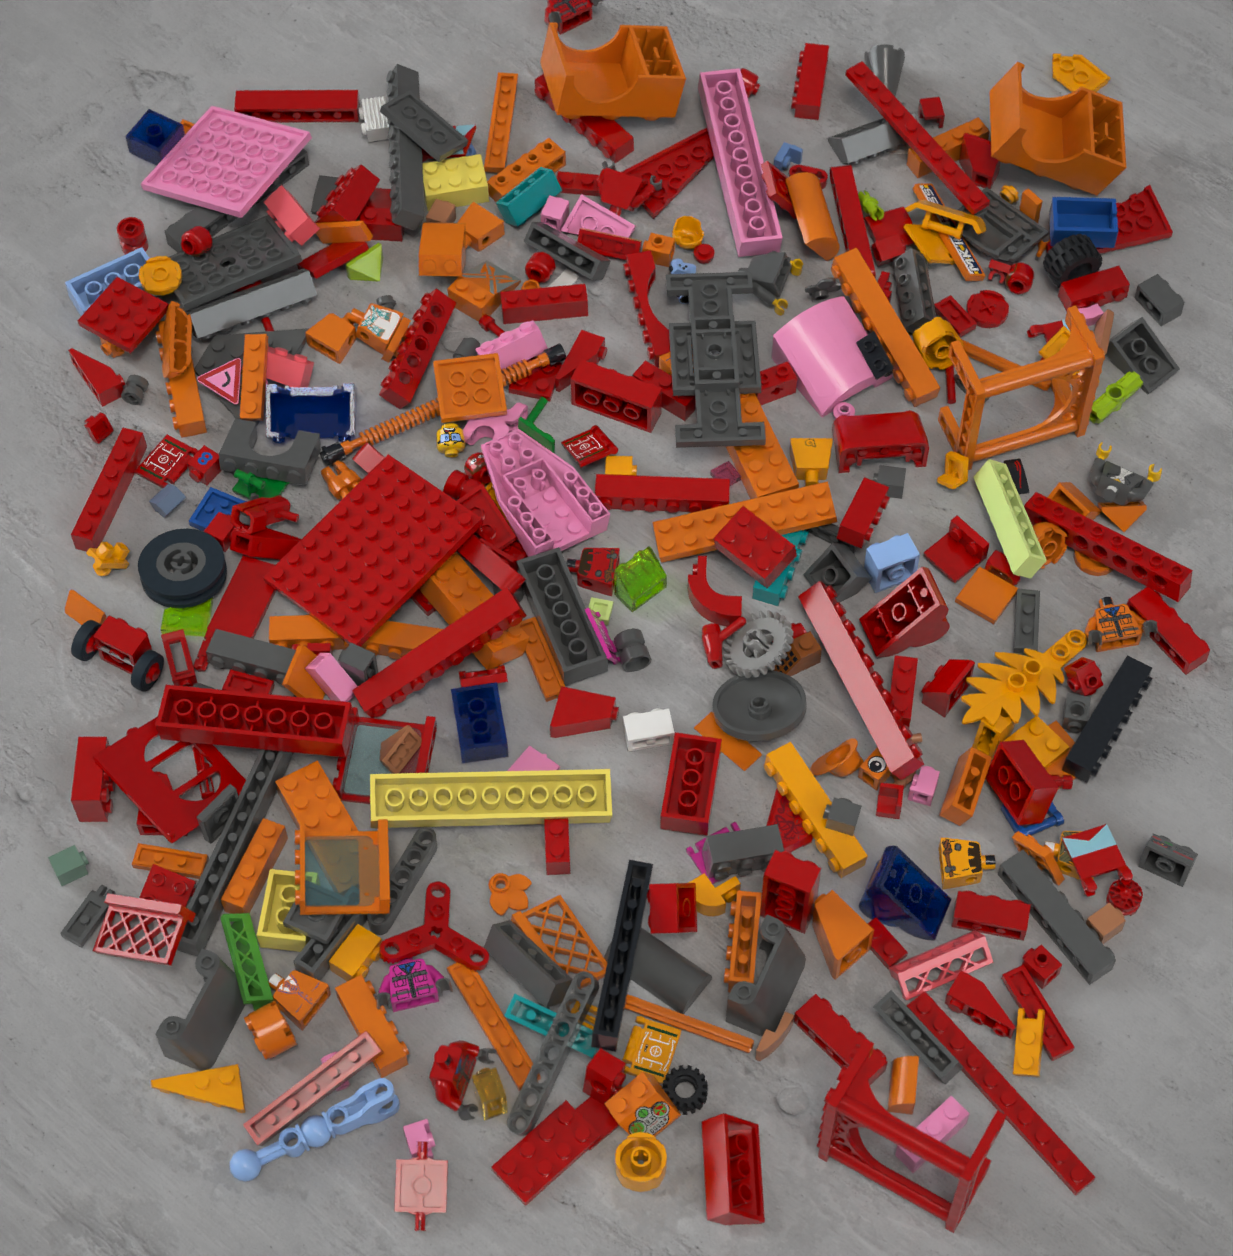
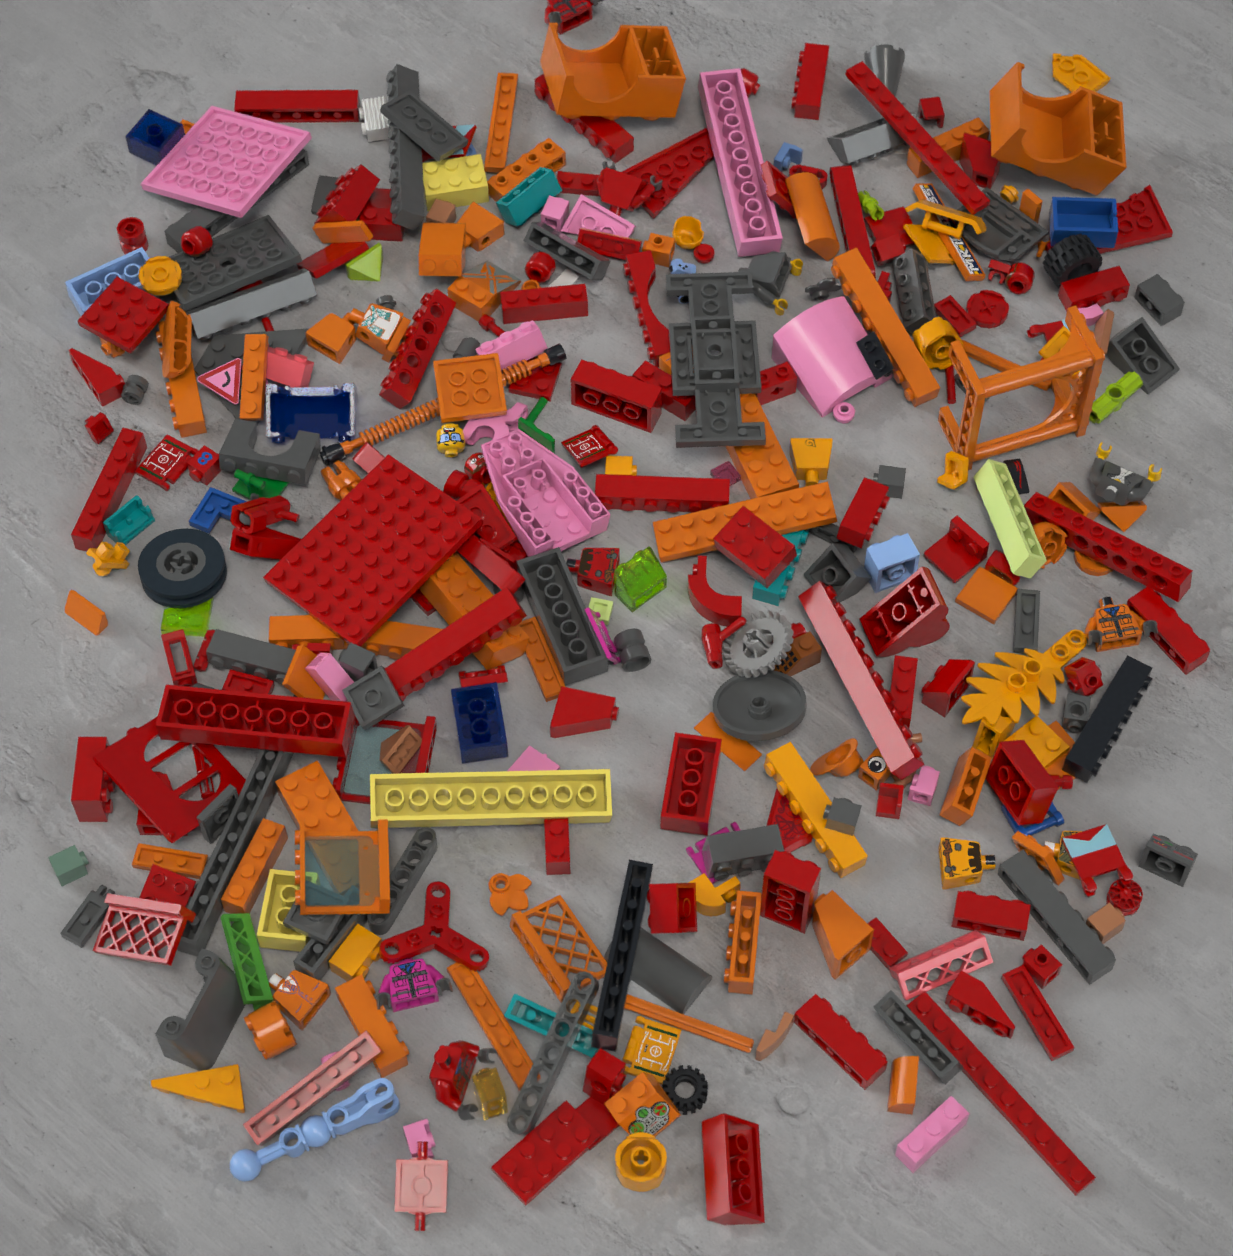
brick [71,615,164,692] -> none
sand blue piece [149,484,186,518] -> none
red brick [204,511,235,552] -> none
red tile [207,555,277,638] -> none
coral brick [264,185,320,246] -> none
dark grey brick [484,920,573,1008] -> none
red slope [555,330,607,392] -> none
white brick [623,708,674,752] -> none
dark grey windscreen [726,914,806,1036] -> none
red arch [816,1039,1007,1233] -> none
red windscreen [832,410,929,473] -> none
clear blue brick [859,846,952,940] -> none
light orange hinge [1013,1008,1045,1077] -> none
none -> teal hinge [103,495,155,545]
none -> dark grey plate [342,666,405,730]

